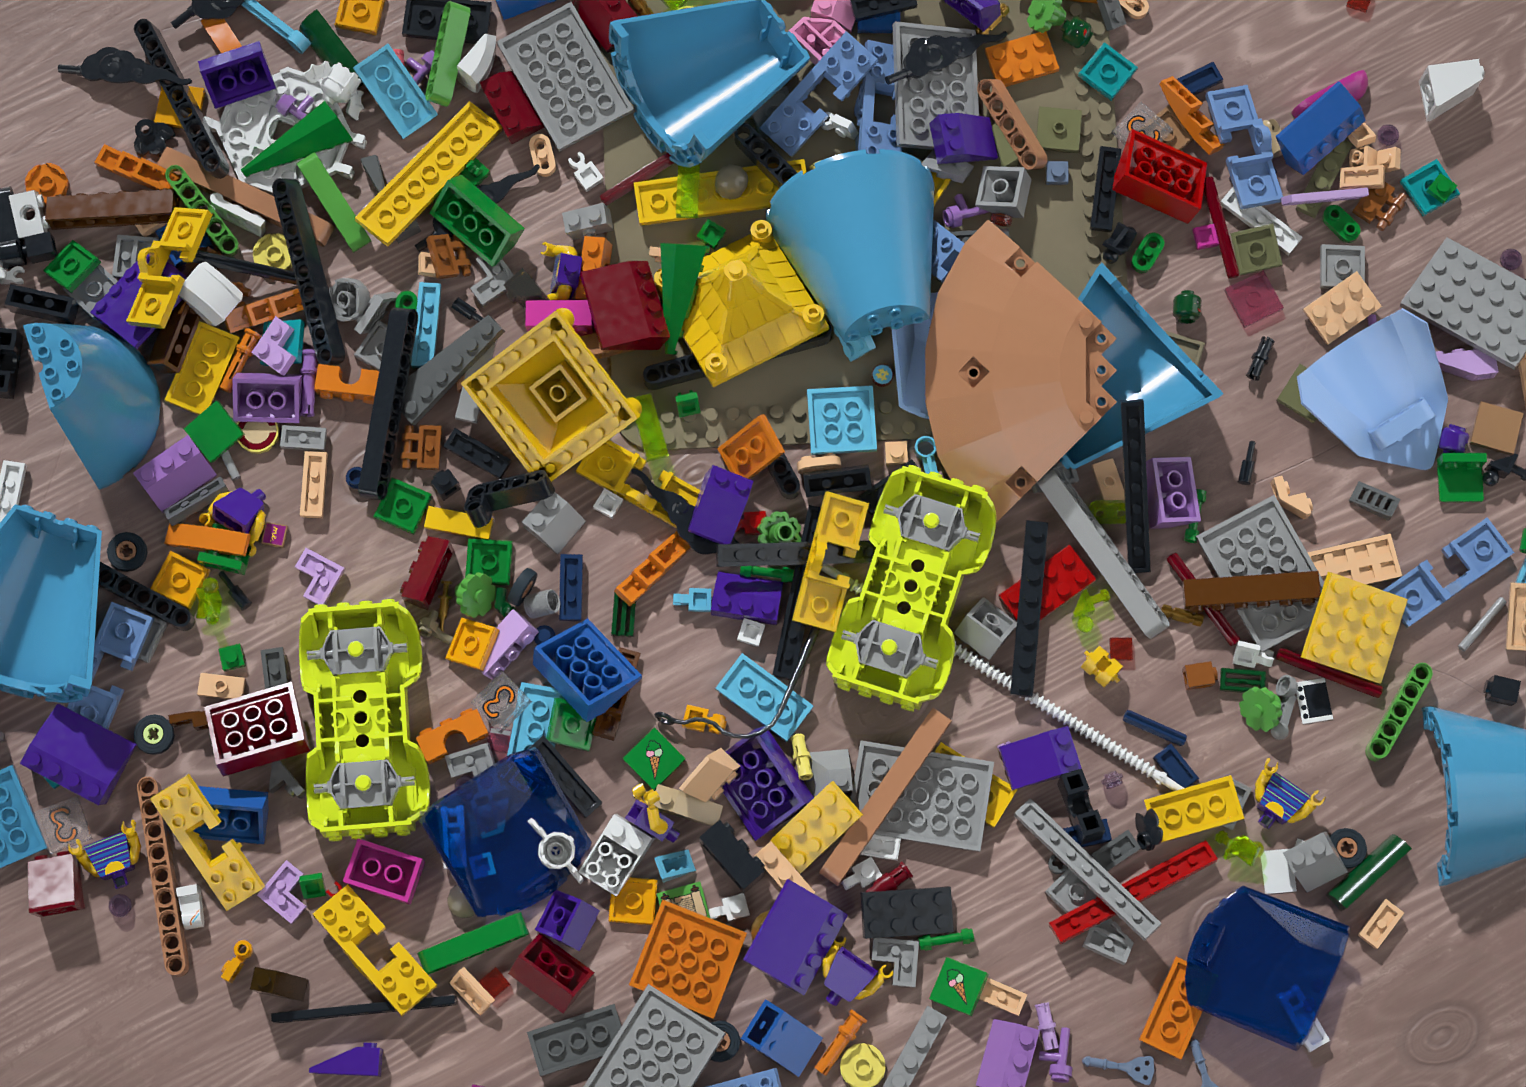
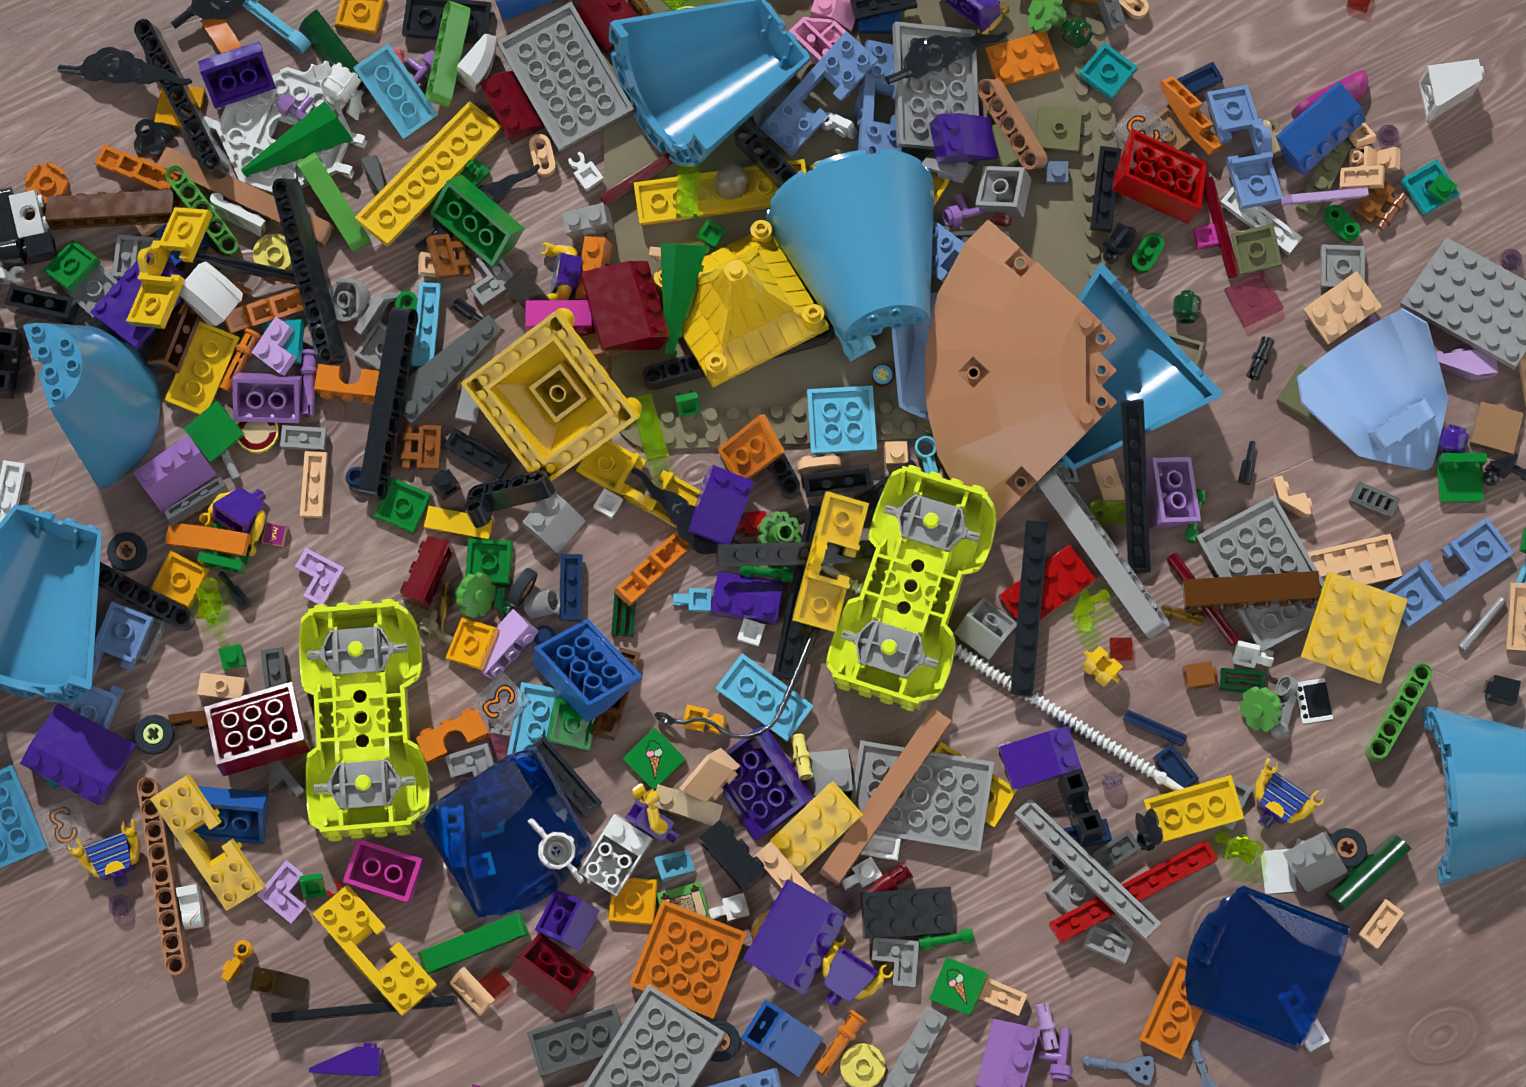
slope [28,851,85,918] -> none
dark red axle [1276,648,1383,698] -> none

